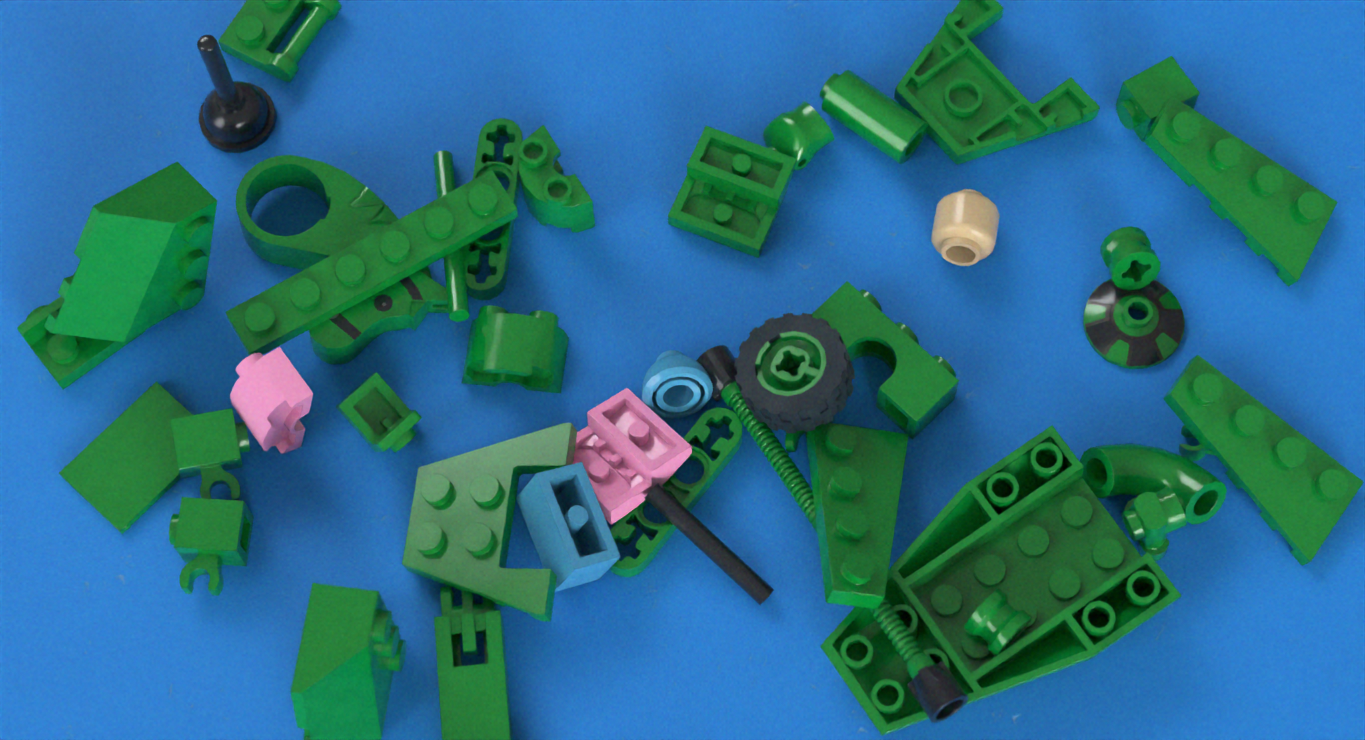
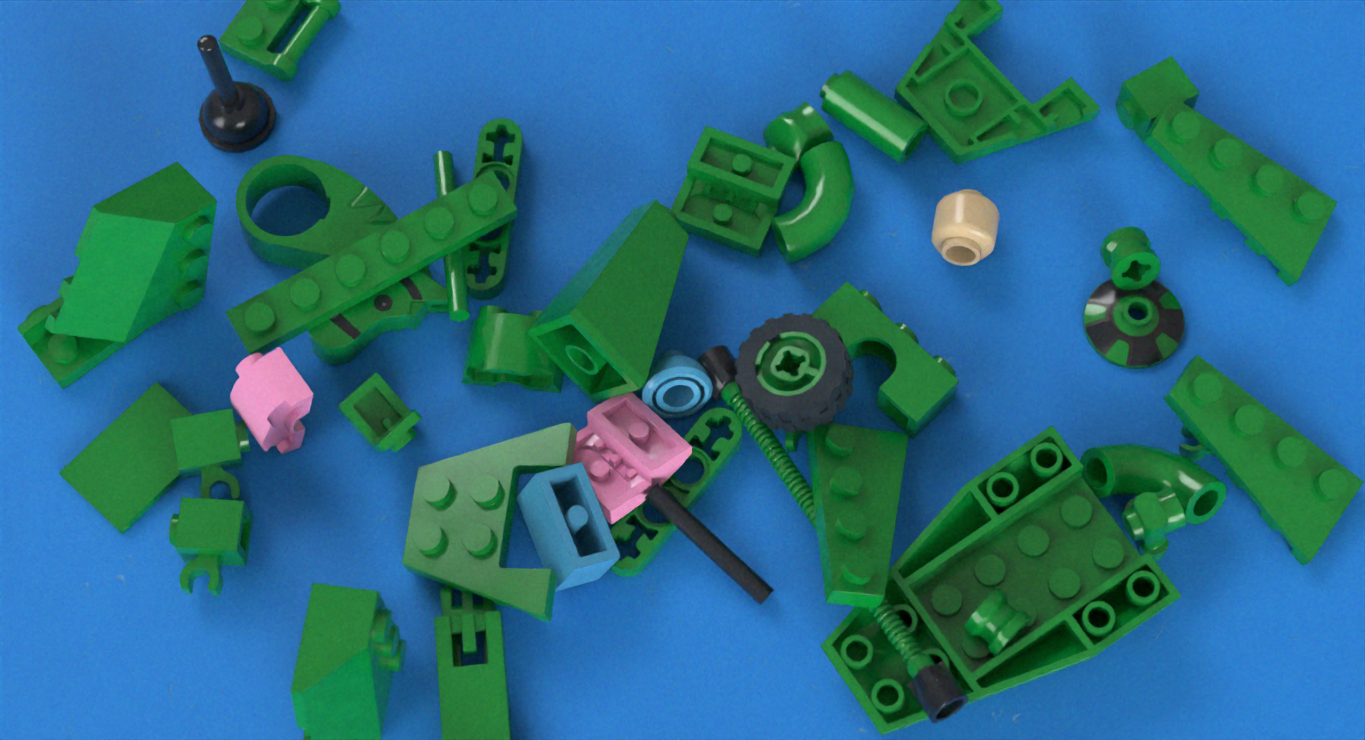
green cylinder [518,125,595,233] -> none
none -> green slope [525,199,689,403]
none -> green cylinder [771,141,856,265]

